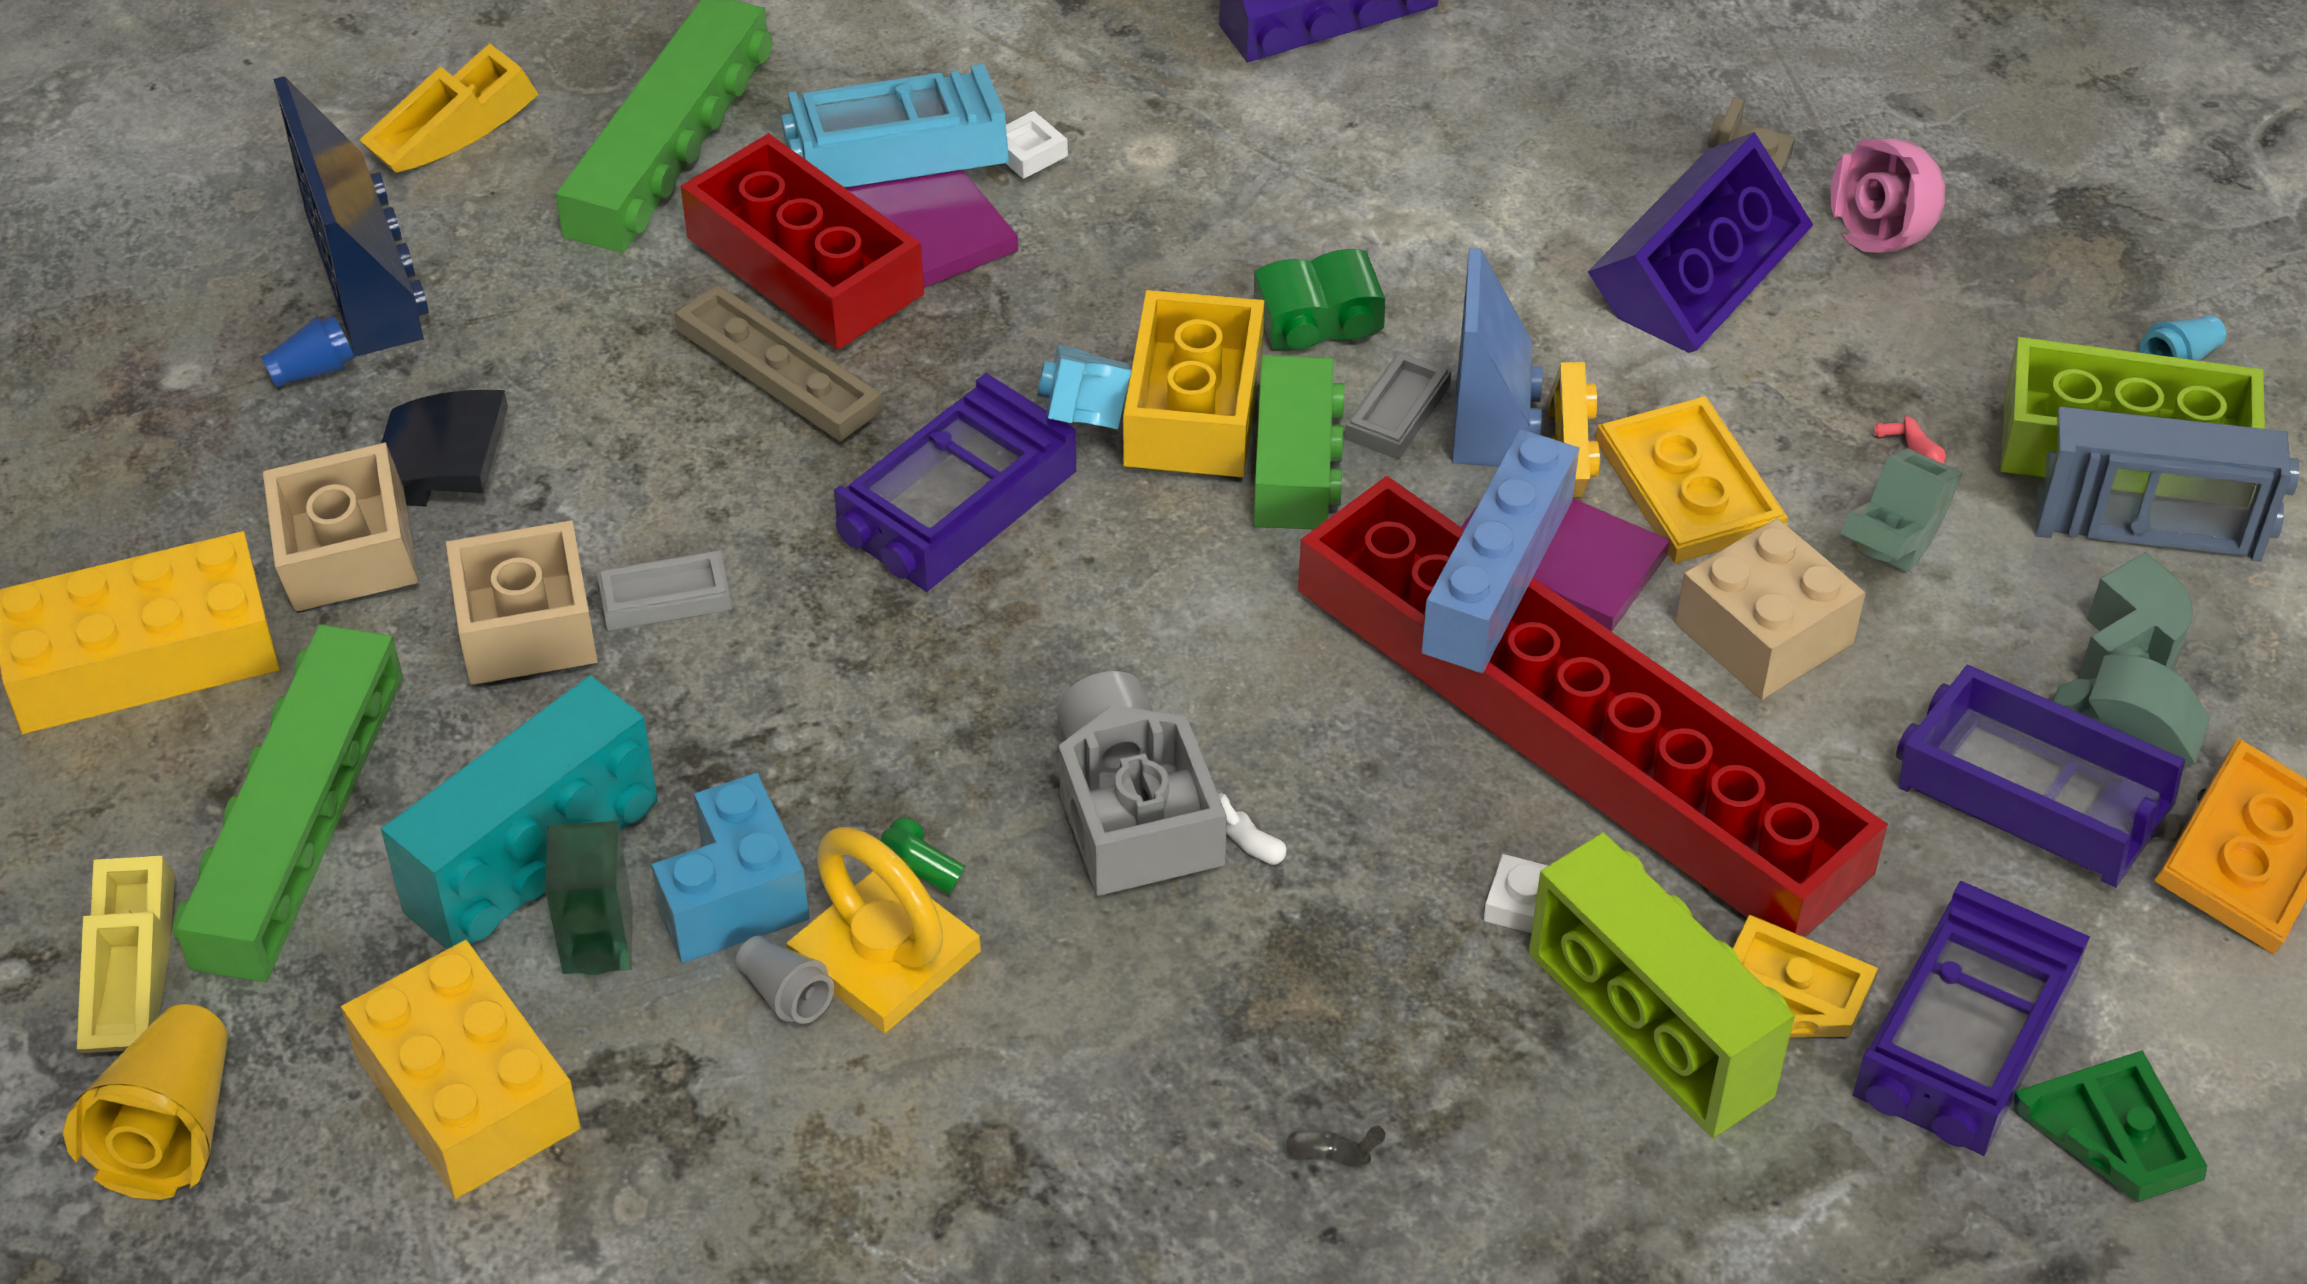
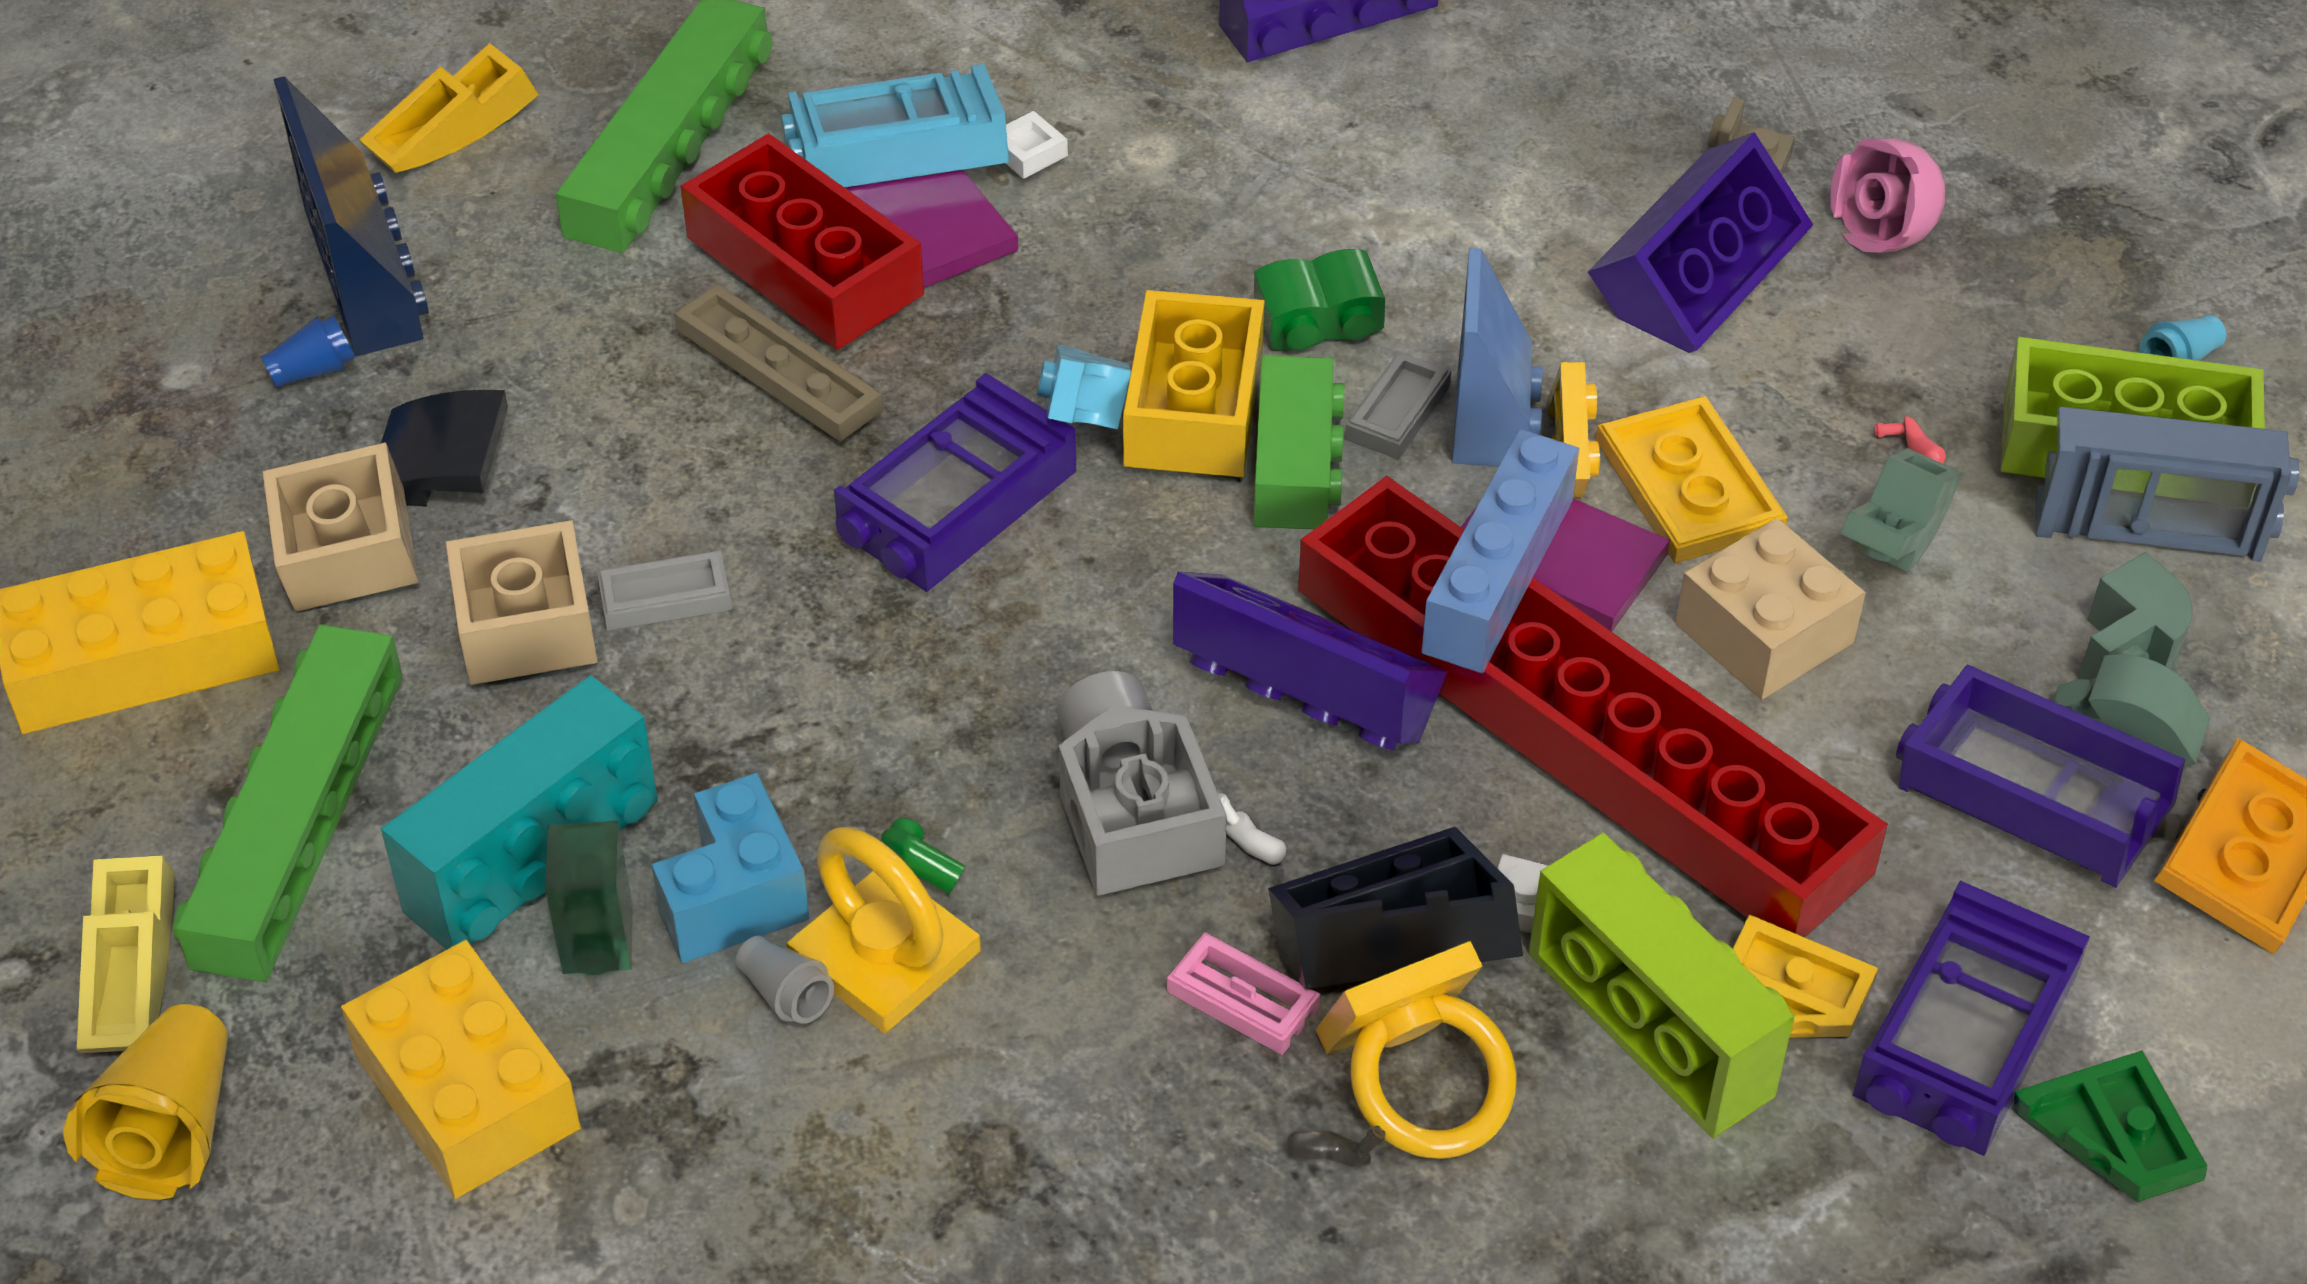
none -> bright pink tile [1167,932,1320,1055]
none -> dark purple slope [1173,571,1448,750]
none -> black wedge [1268,826,1523,989]
none -> yellow tile [1315,941,1517,1159]

